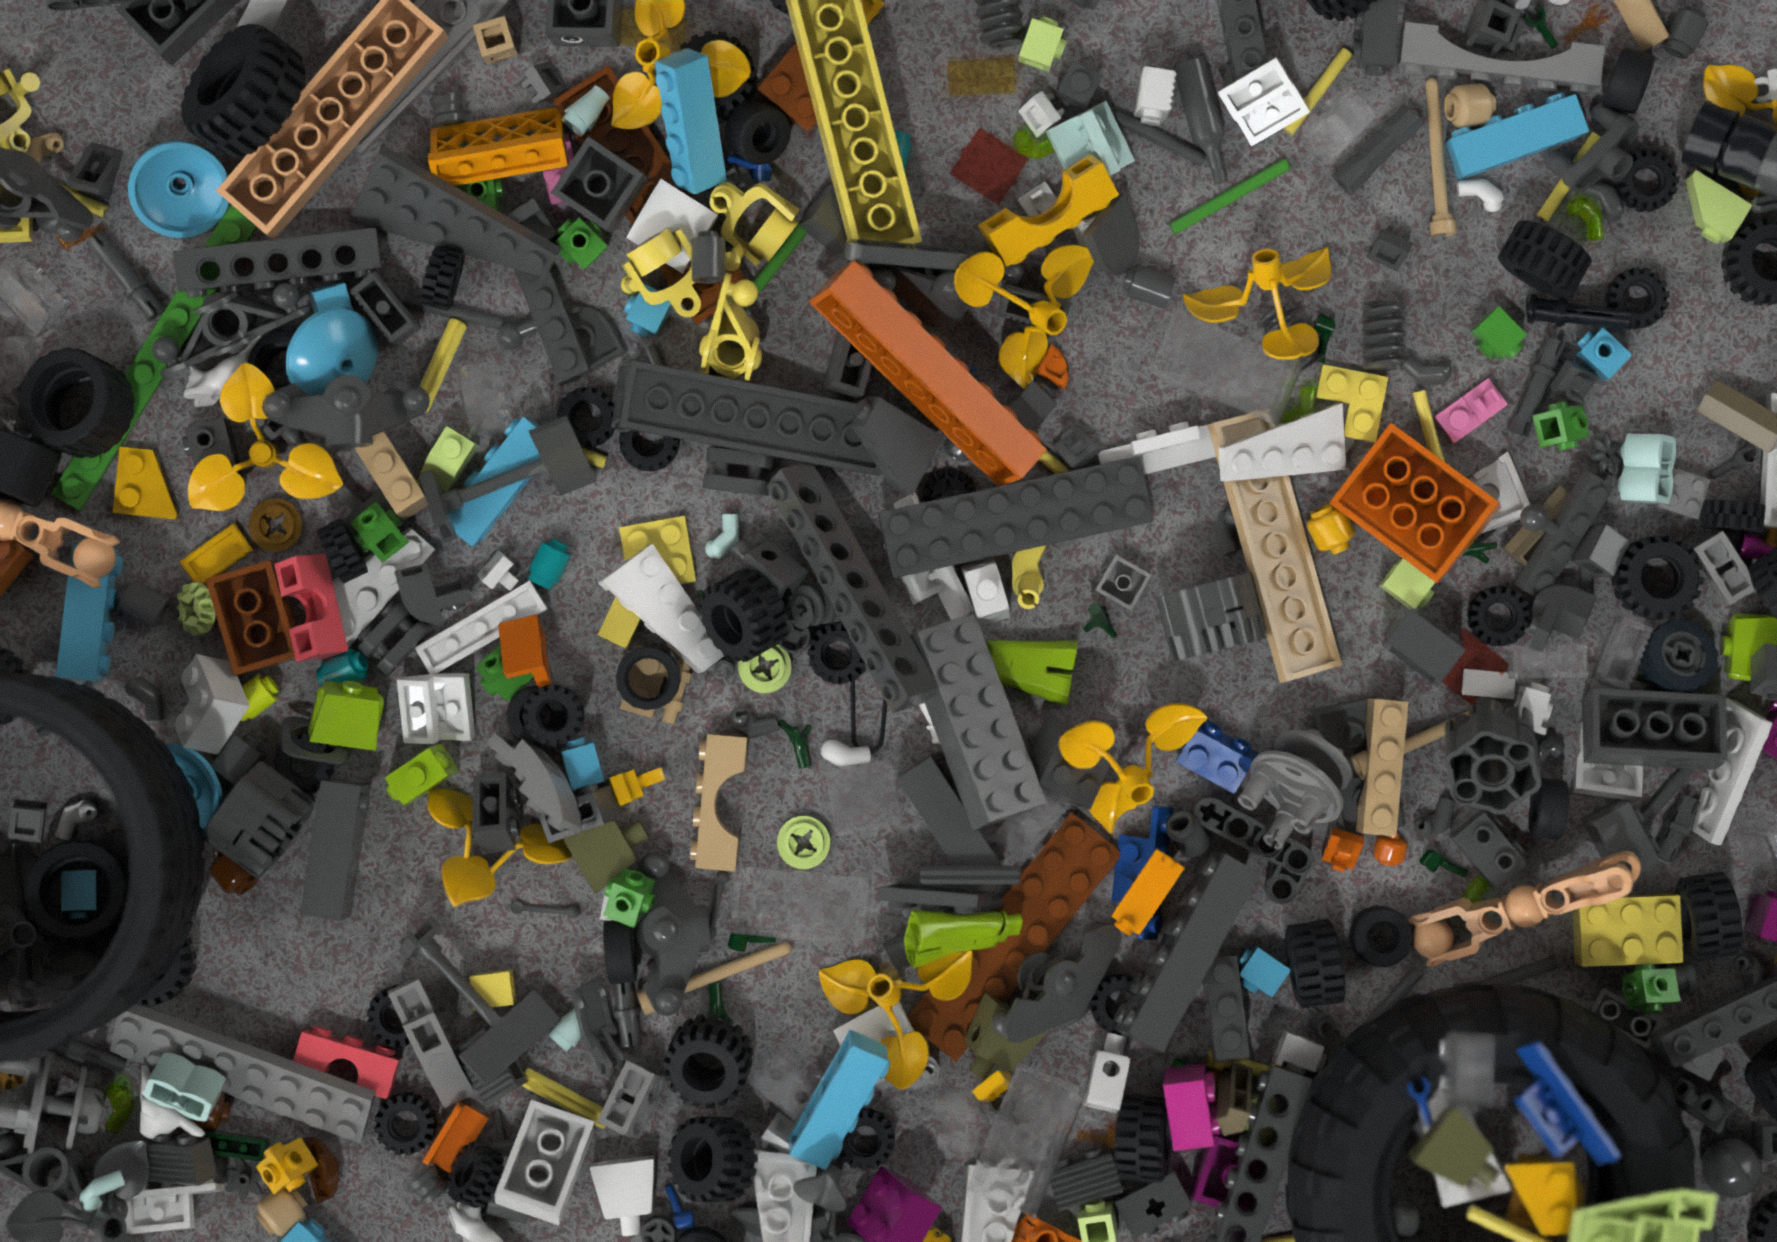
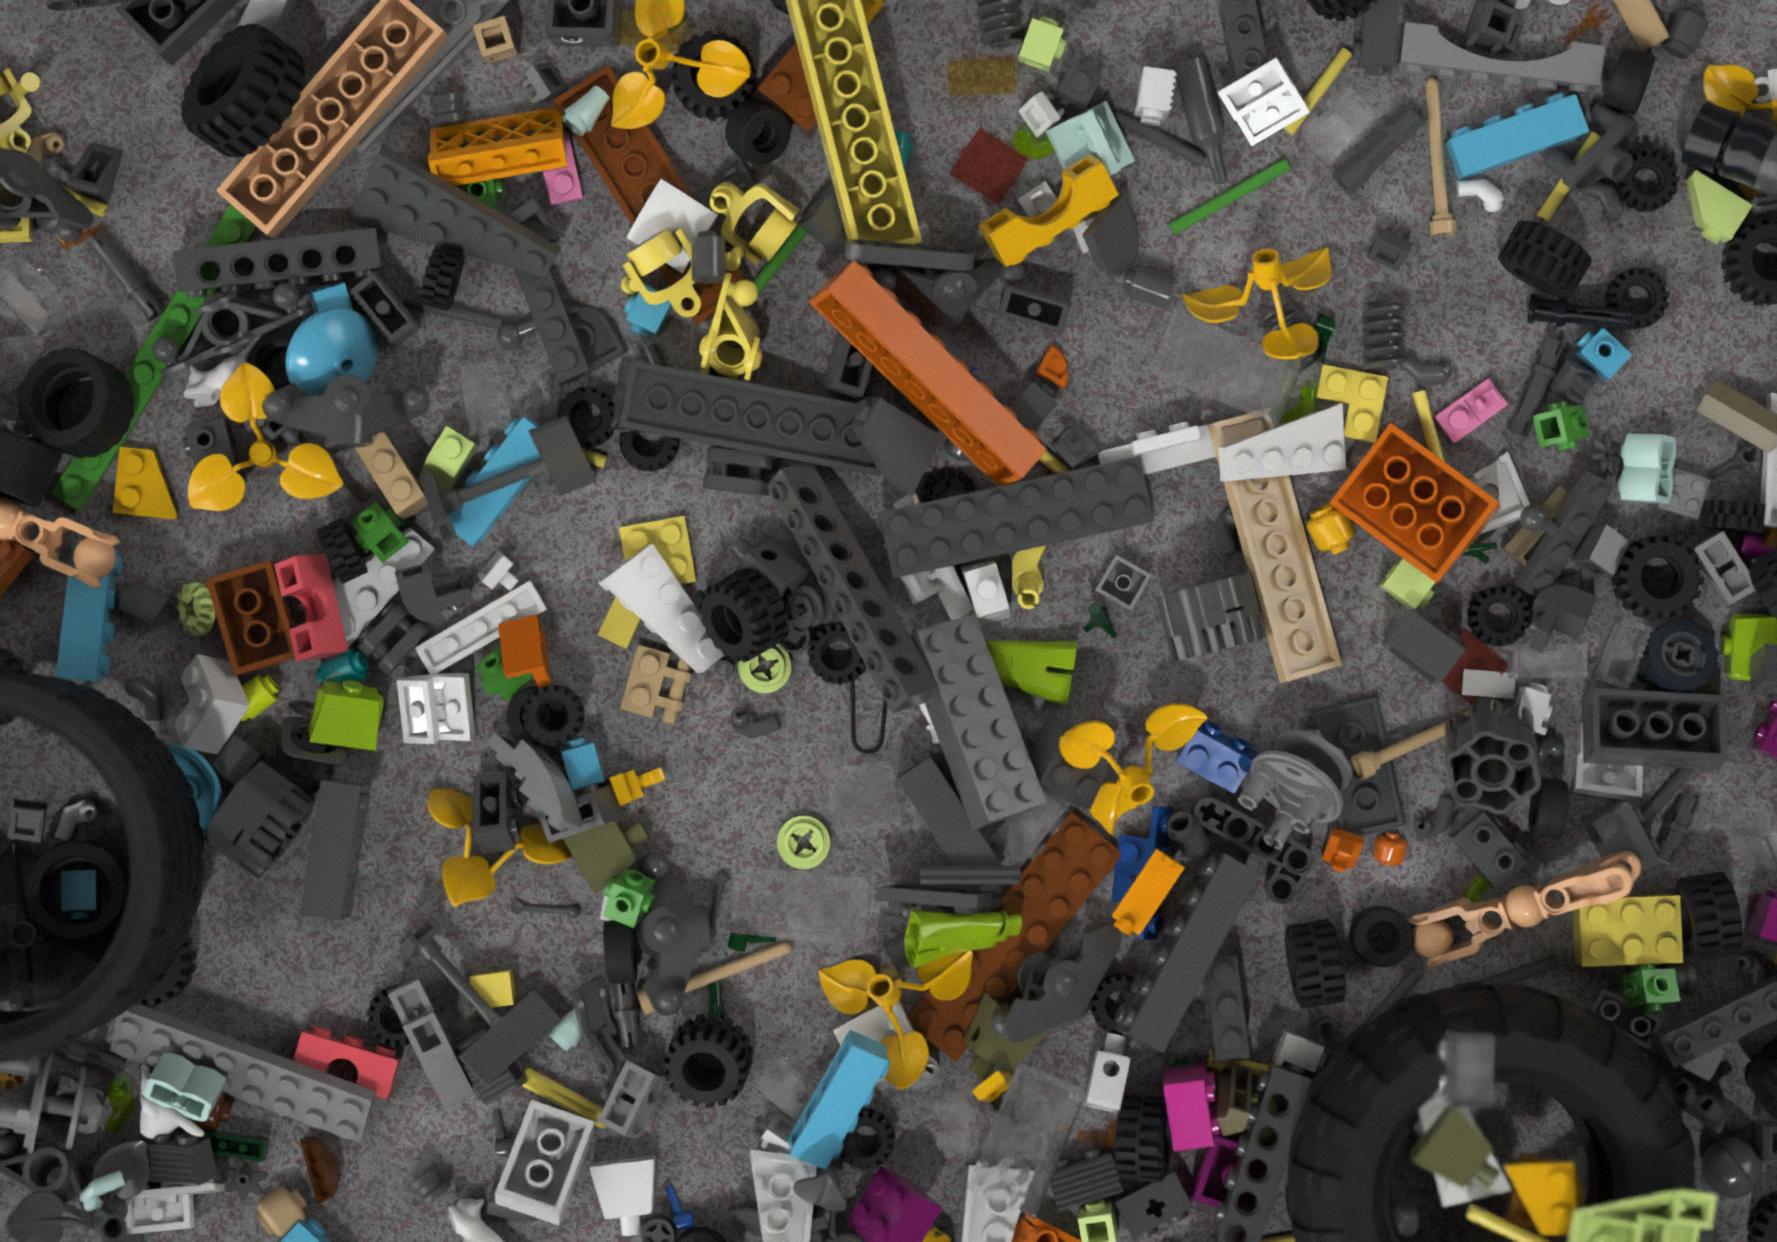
medium azure dish [128,140,229,238] -> none
yellow tile [179,523,254,585] -> none
reddish brown head [210,851,259,896] -> none
pearl gold gear [249,499,303,552] -> none
yellow brick [256,1137,318,1195] -> none
black tyre [374,1092,437,1156] -> none
lime torso [385,743,460,807] -> none
light yellow axle [419,318,467,413] -> none
orange panel [422,1101,490,1173] -> none
black tyre [447,1142,504,1208] -> none
teal brick [528,538,572,590] -> none
dark grey brick [551,136,650,234] -> none
bright green brick [556,217,608,270] -> none
black tyre [616,646,681,710] -> none
medium azure brick [655,48,727,194] -> none
black tyre [668,1116,758,1202] -> none
tan arch [690,734,748,872] -> none
light aqua arm [705,514,739,559] -> none
blue hand [726,154,772,182] -> none
dark green bar [778,720,812,769] -> none
white arm [821,740,871,767] -> none
yellow plant [954,244,1094,389] -> none
medium azure brick [1238,945,1291,997] -> none
tan arch [1356,699,1408,837] -> none
blue hand [1407,1077,1434,1127] -> none
dark green hand [1419,850,1468,878] -> none
tan head [1444,83,1496,128] -> none
bright green brick [1470,306,1527,361] -> none
blue bracket [1513,1041,1621,1165] -> none
dark green hand [1523,6,1558,49] -> none
clear neon green arm [1567,196,1604,241] -> none
white wing [1692,698,1773,846] -> none

